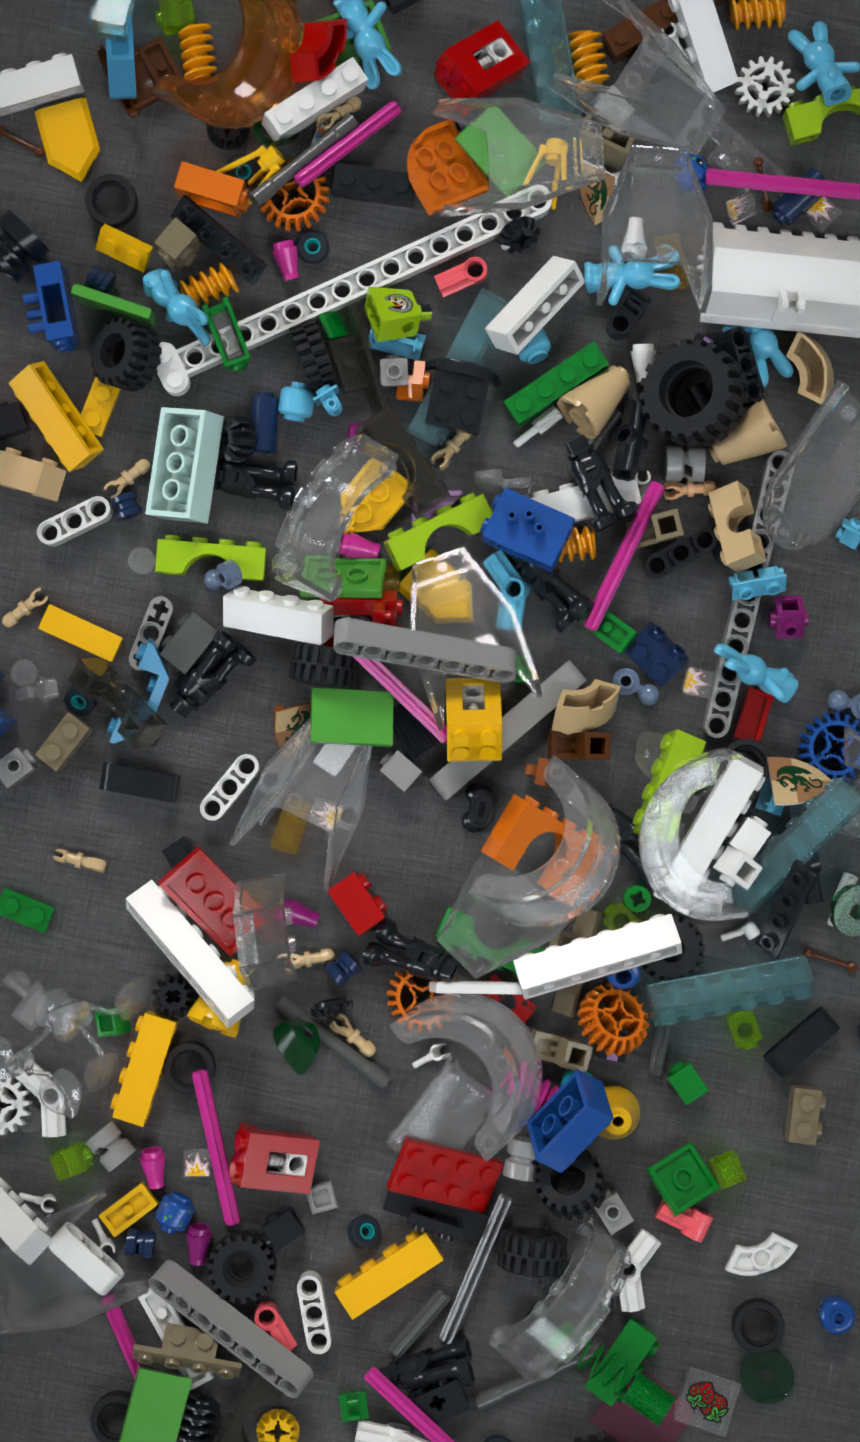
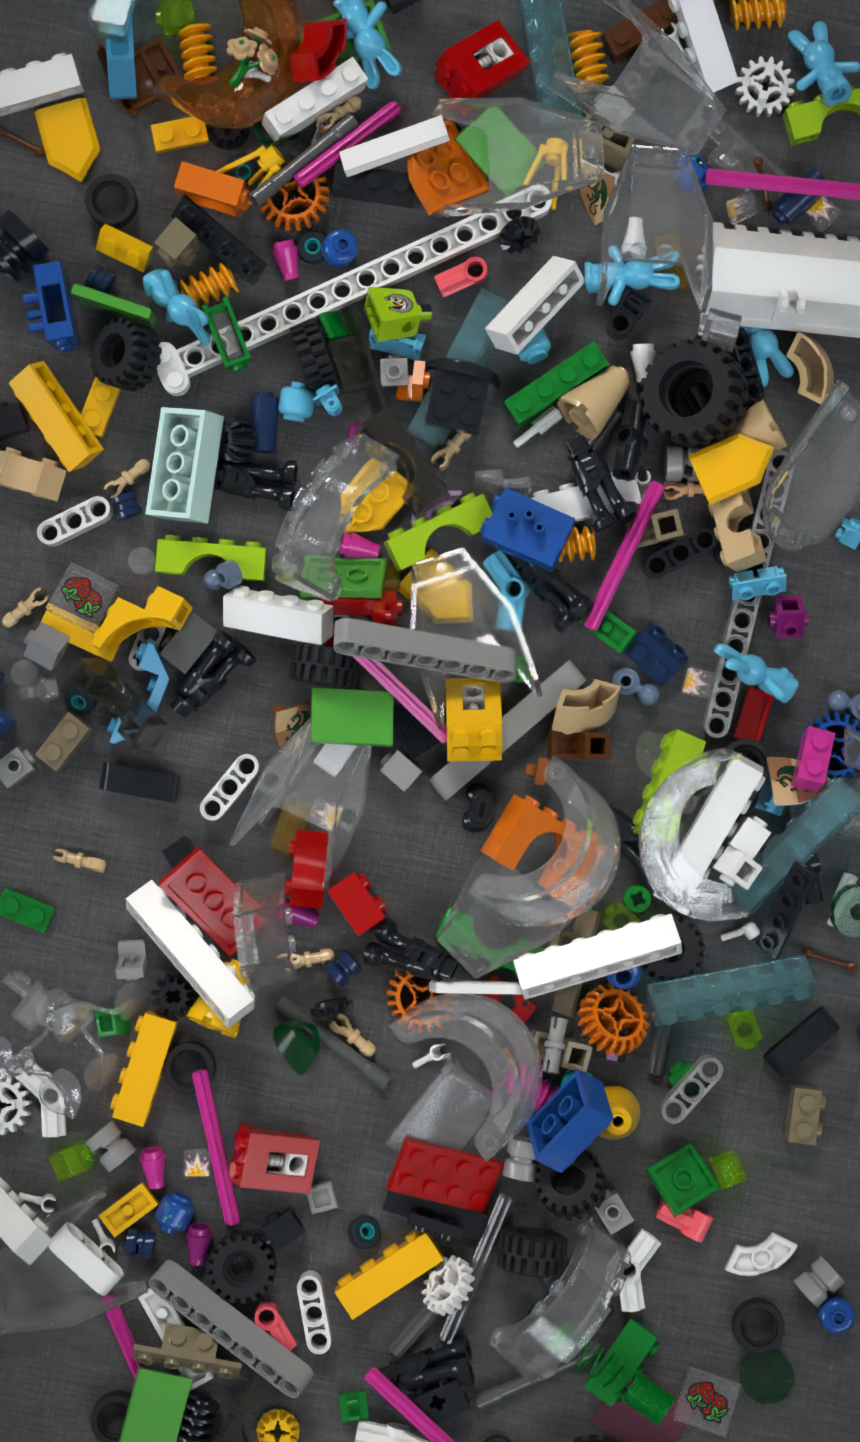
none -> light grey brick [23,622,70,671]
none -> clear tile [46,562,119,634]
none -> yellow arch [91,586,193,657]
none -> light grey bracket [115,939,148,981]
none -> yellow plate [151,114,209,154]
none -> tan plant [227,27,278,88]
none -> white hand [244,61,271,82]
none -> red brick [285,829,329,909]
none -> blue head [321,229,358,268]
none -> white tile [339,115,450,177]
none -> white gear [422,1255,475,1316]
none -> light grey pin [542,1017,568,1074]
none -> light grey beam [659,1054,723,1124]
none -> yellow tile [688,433,775,505]
none -> clear brick [698,307,742,352]
none -> dark pink brick [791,726,835,793]
none -> light grey wheel [794,1255,846,1308]

